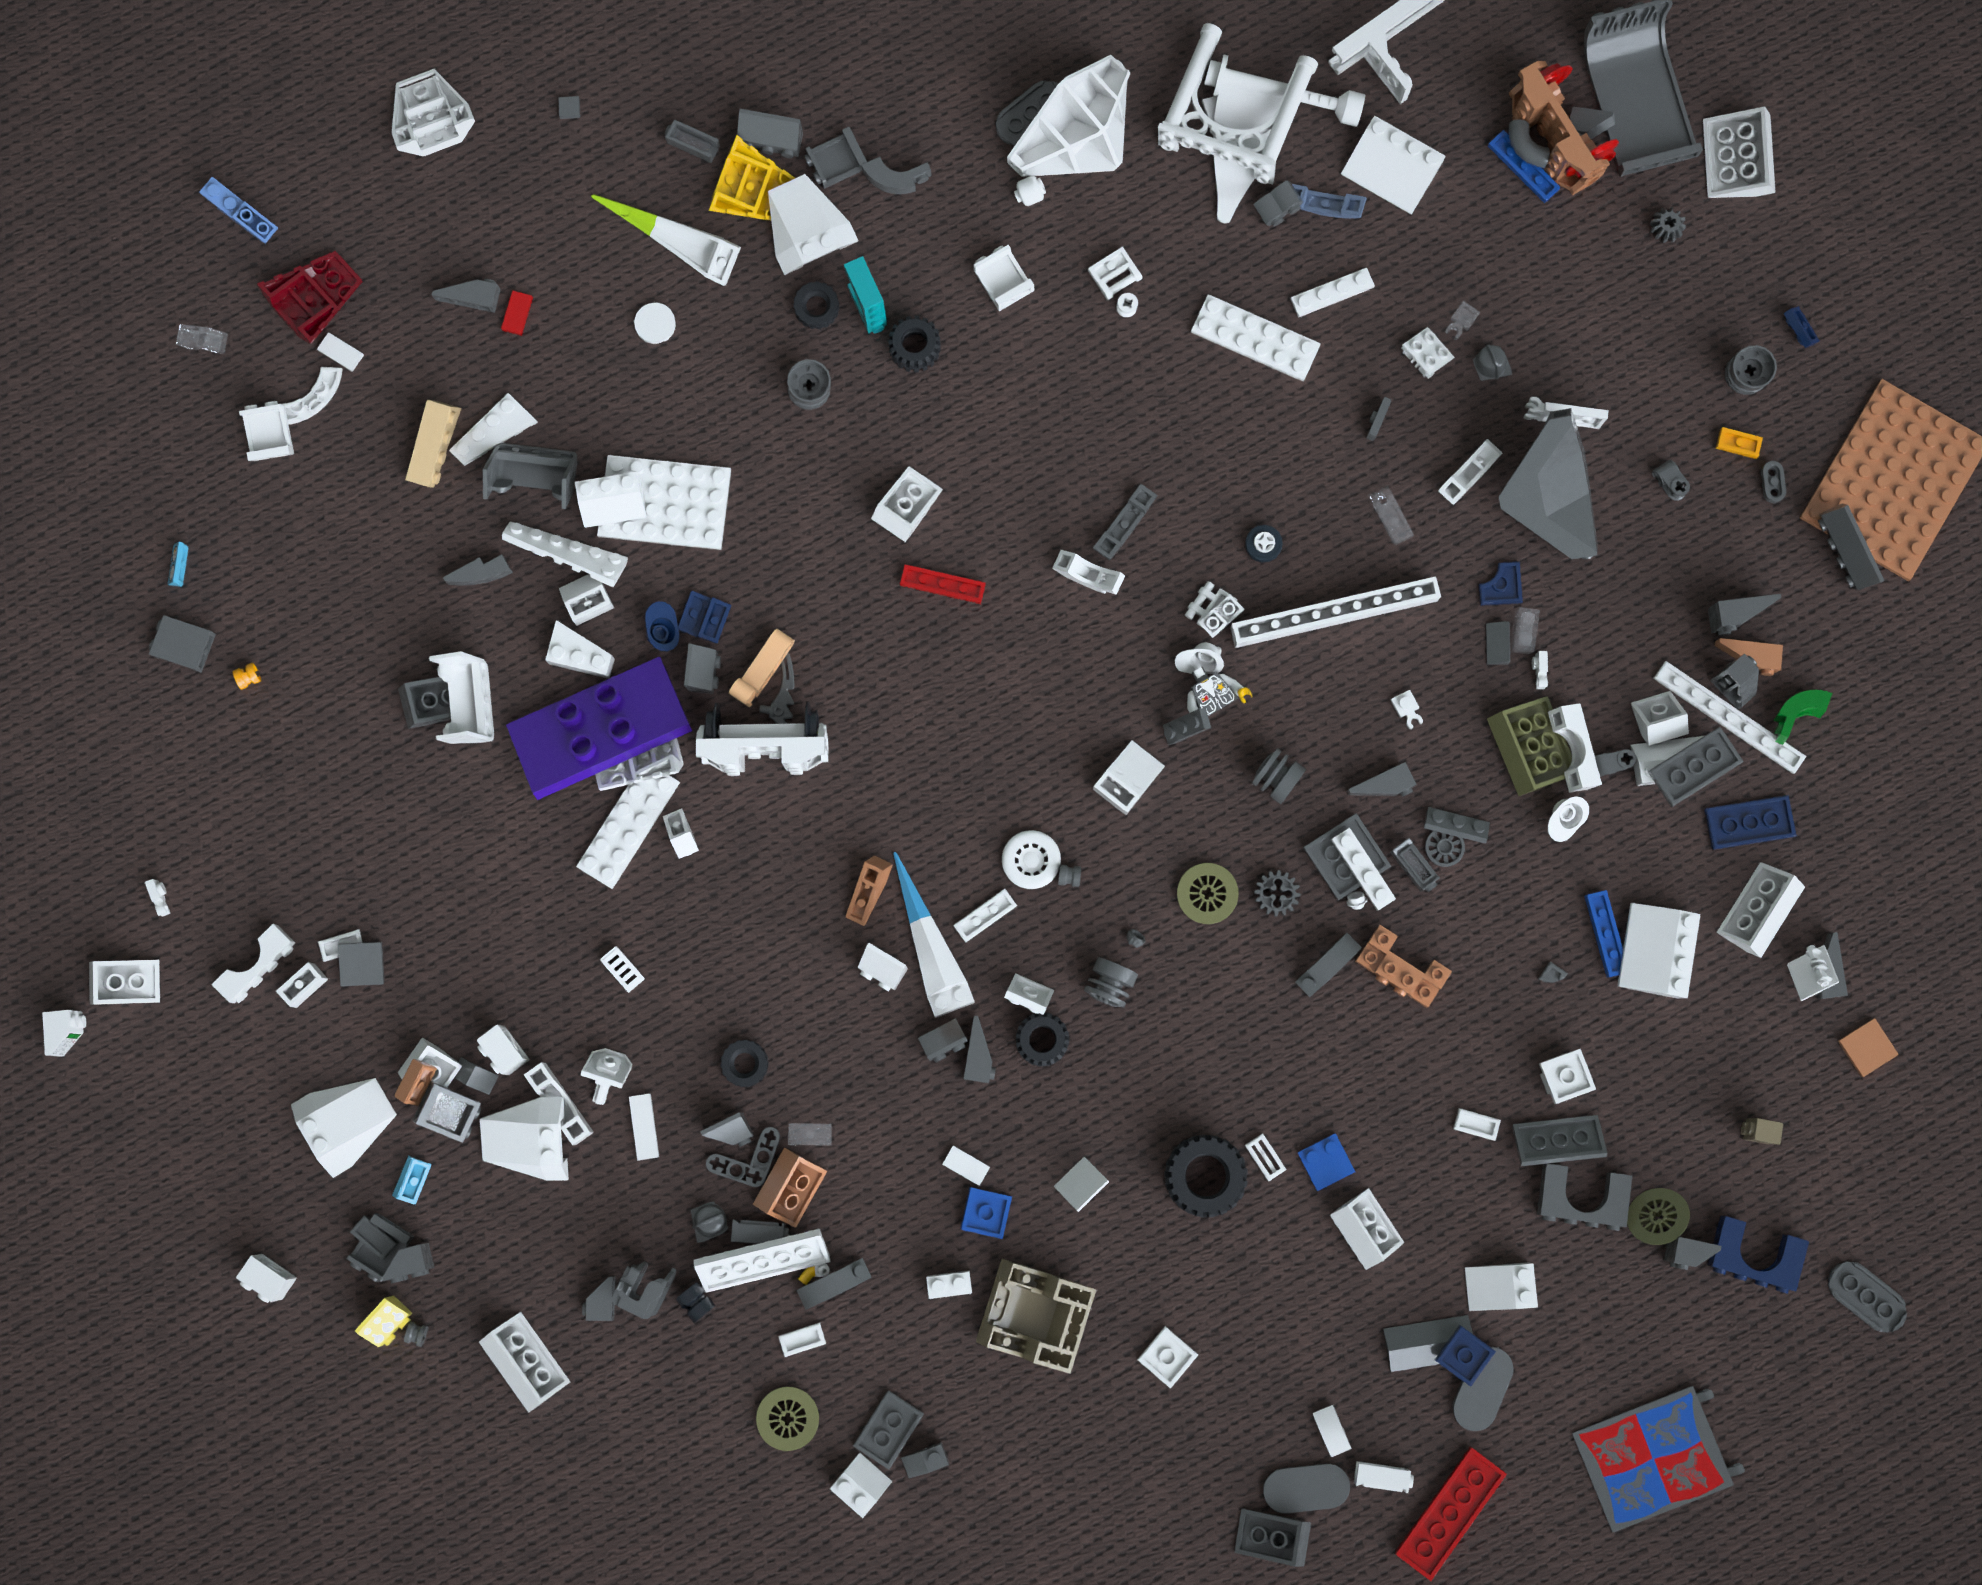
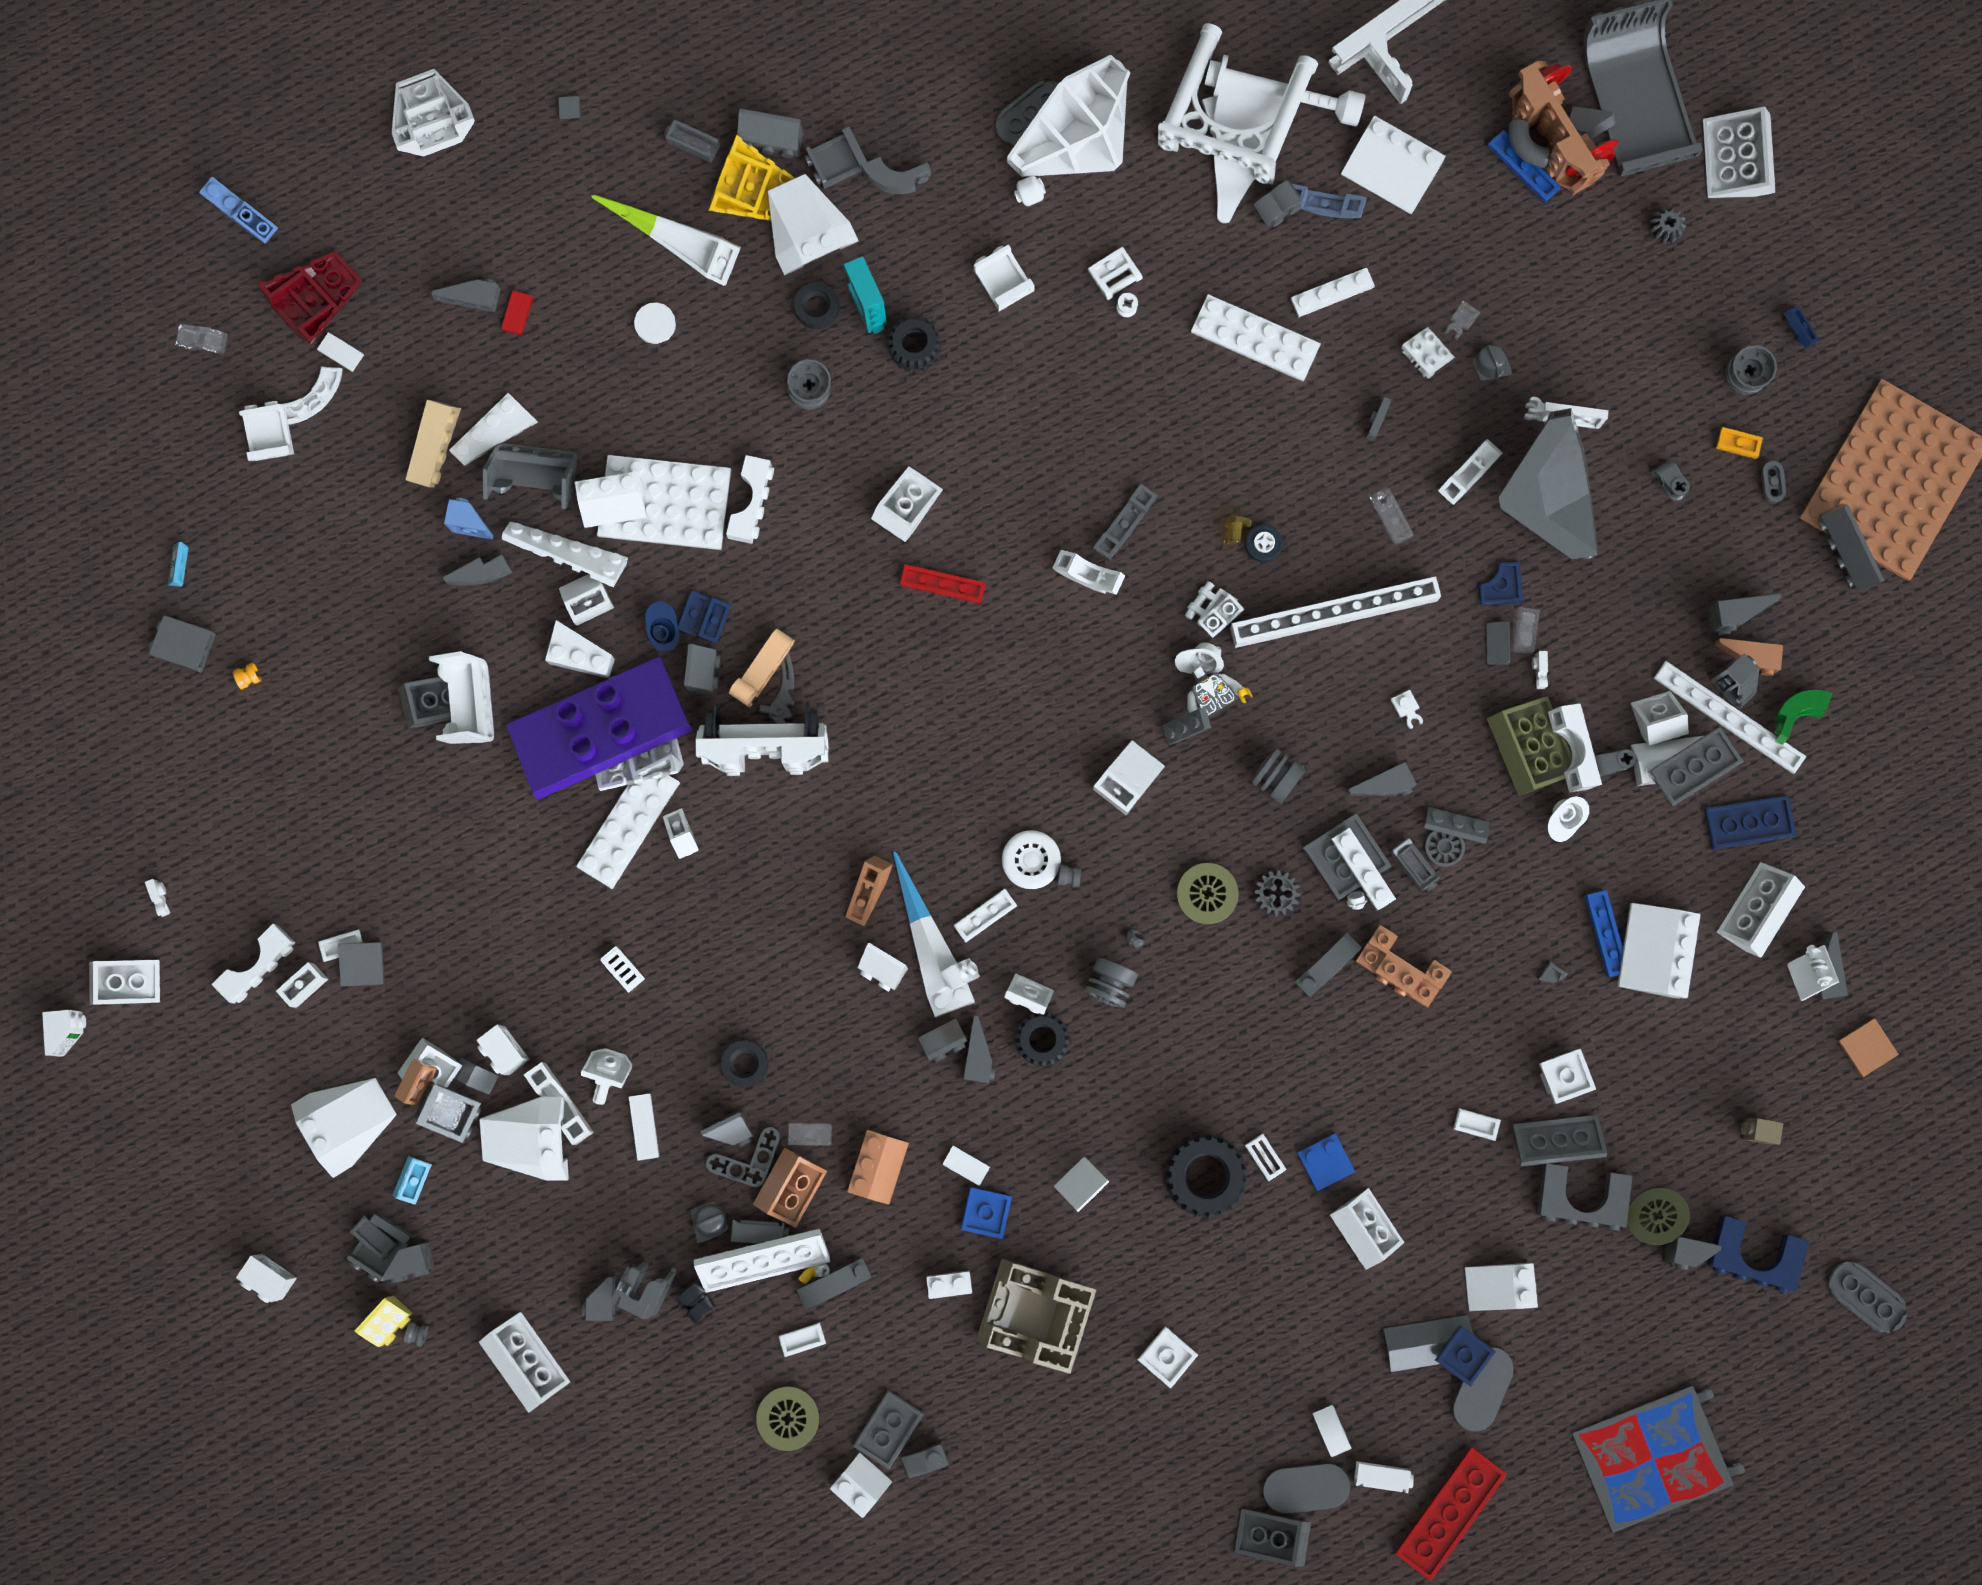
none -> medium blue slope [444,498,493,540]
none -> white arch [726,455,774,544]
none -> nougat slope [847,1130,909,1205]
none -> white plate [941,958,980,991]
none -> clear yellow tile [1224,515,1252,545]

